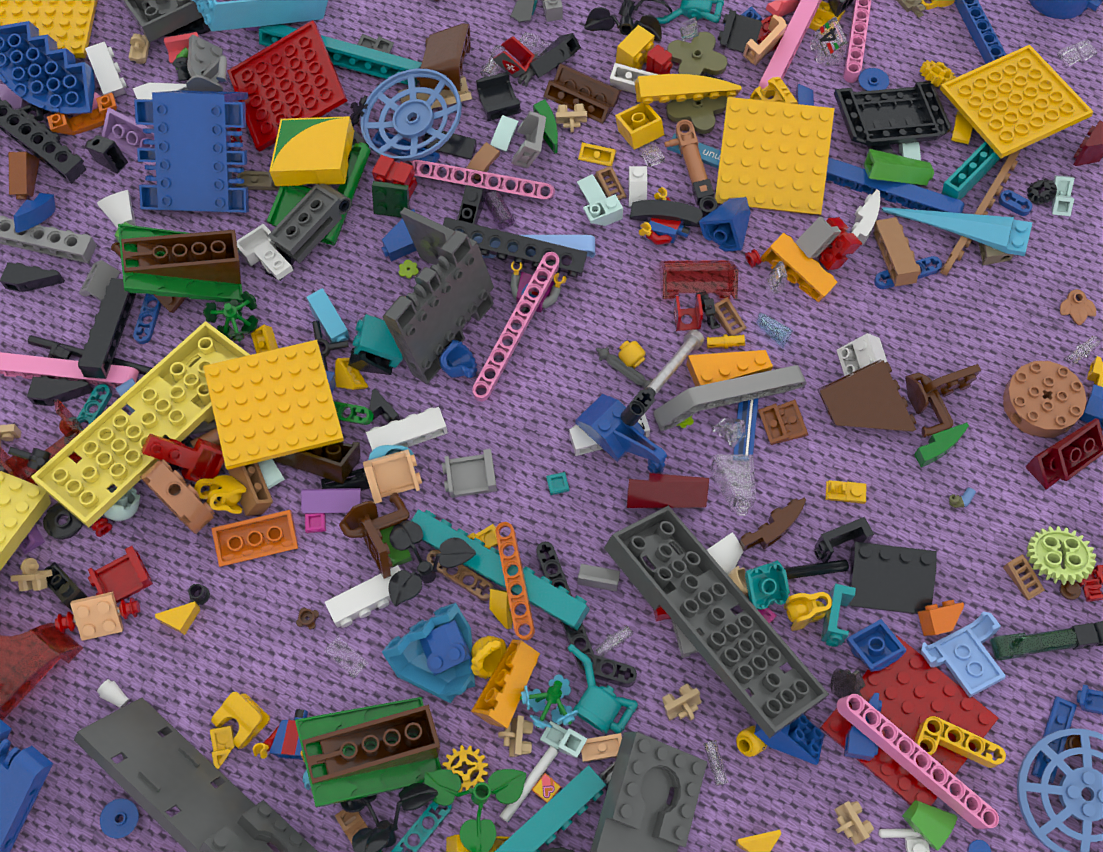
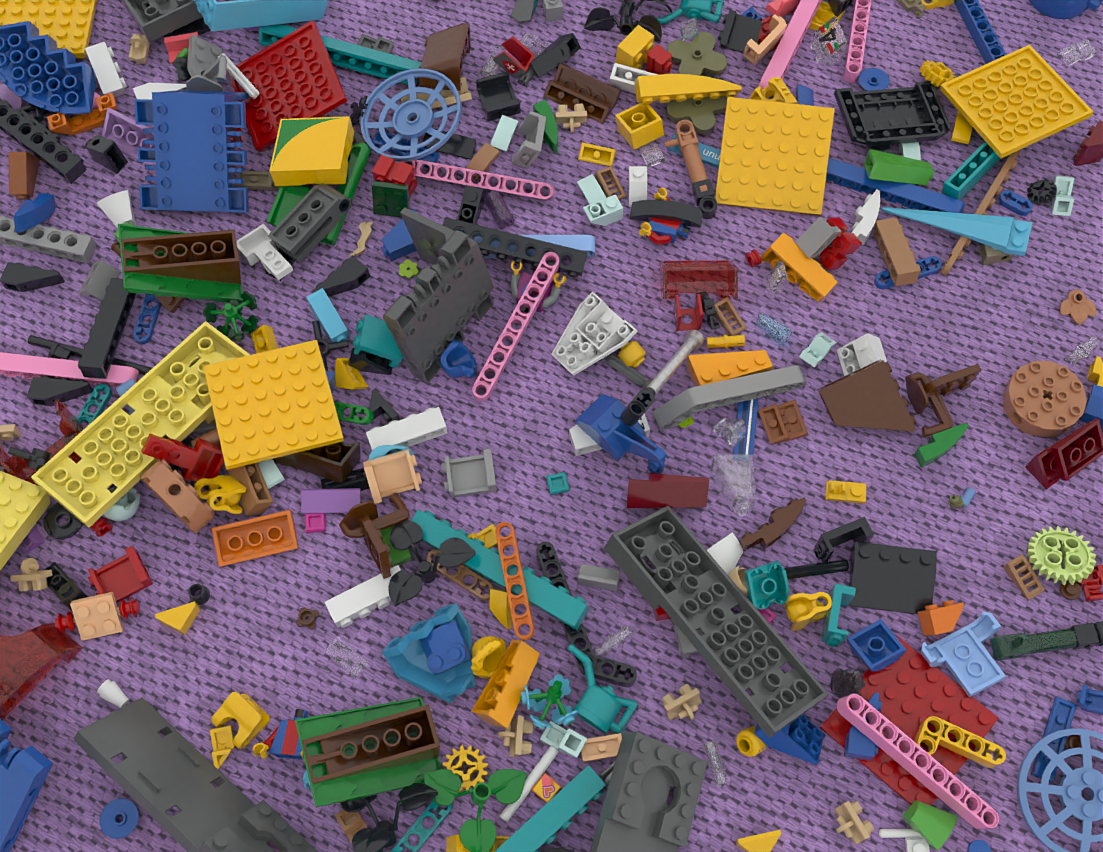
blue slope [699,197,751,252] -> none
none -> white axle [218,53,259,99]
none -> black slope [313,255,370,297]
none -> tan hair [350,221,373,257]
none -> white wedge [551,292,638,376]
none -> light aqua slope [799,332,837,367]

